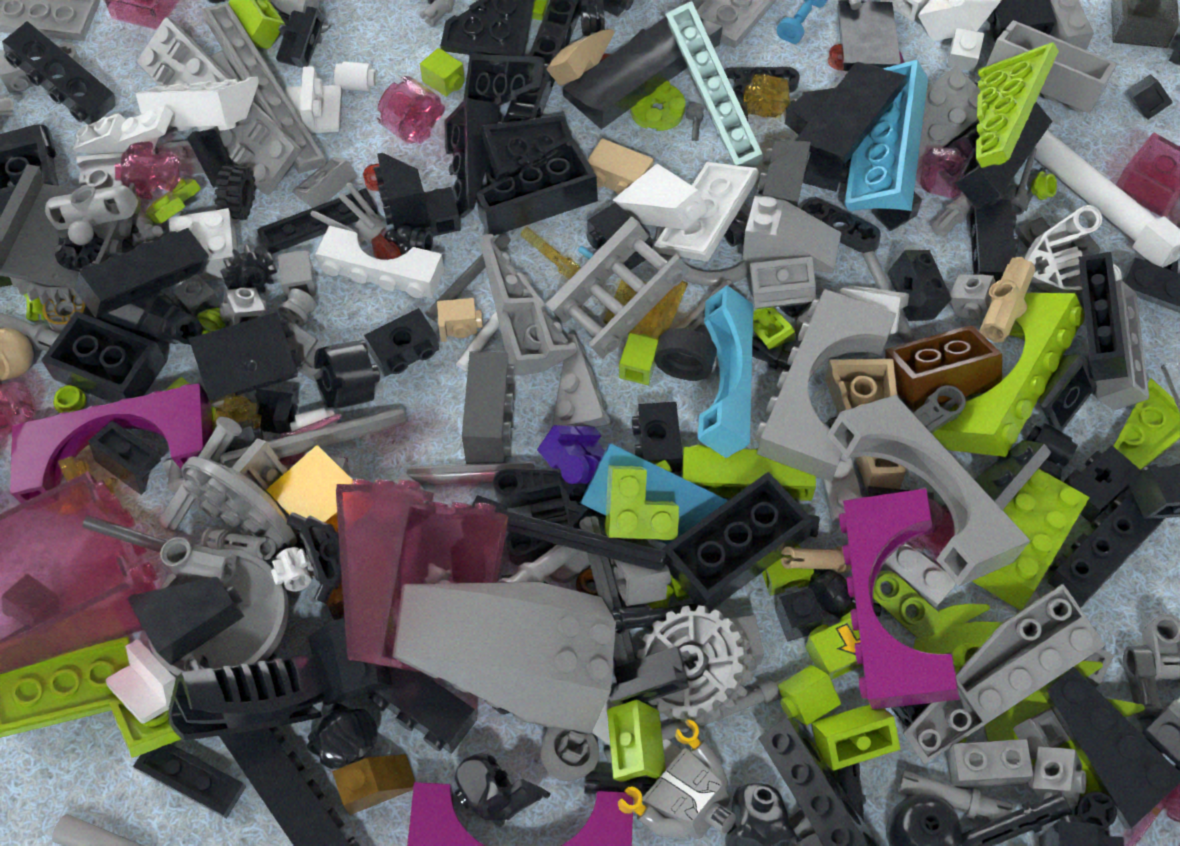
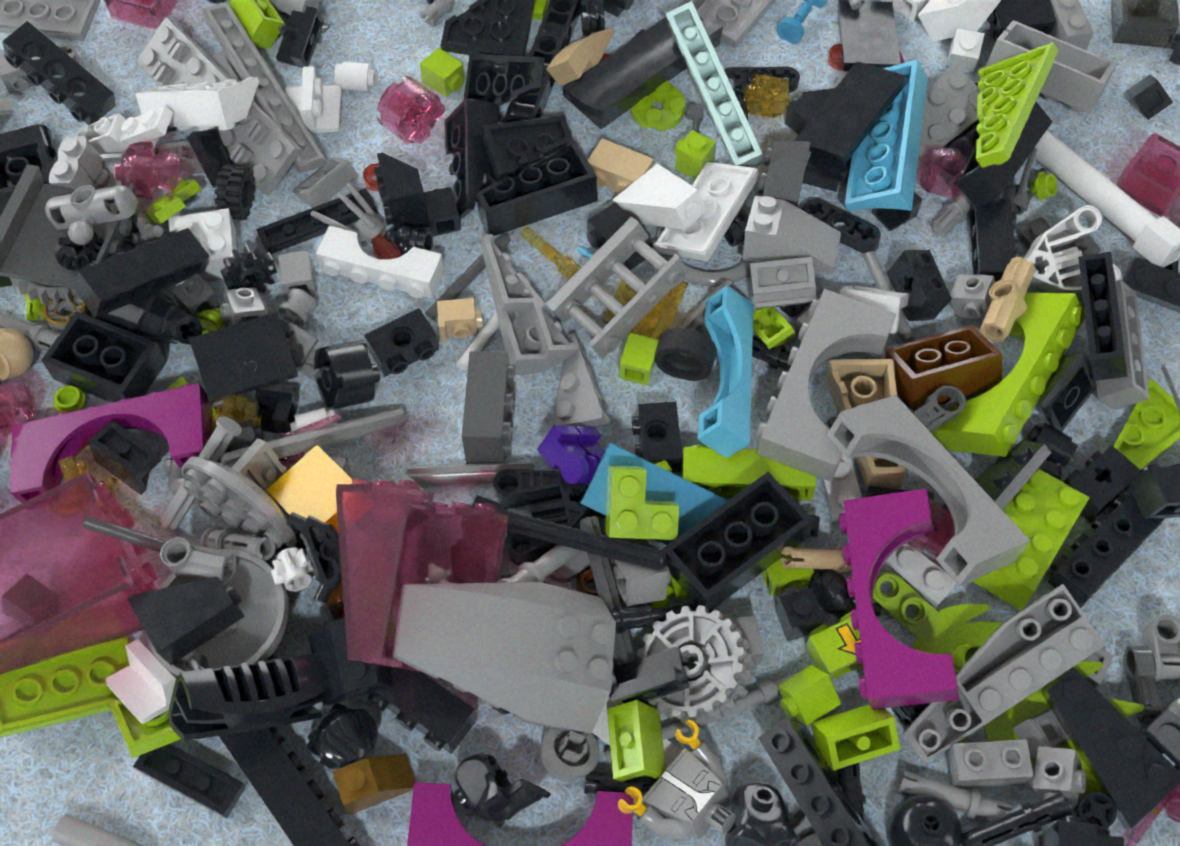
none -> light grey brick [49,136,103,189]
none -> lime brick [674,130,717,179]

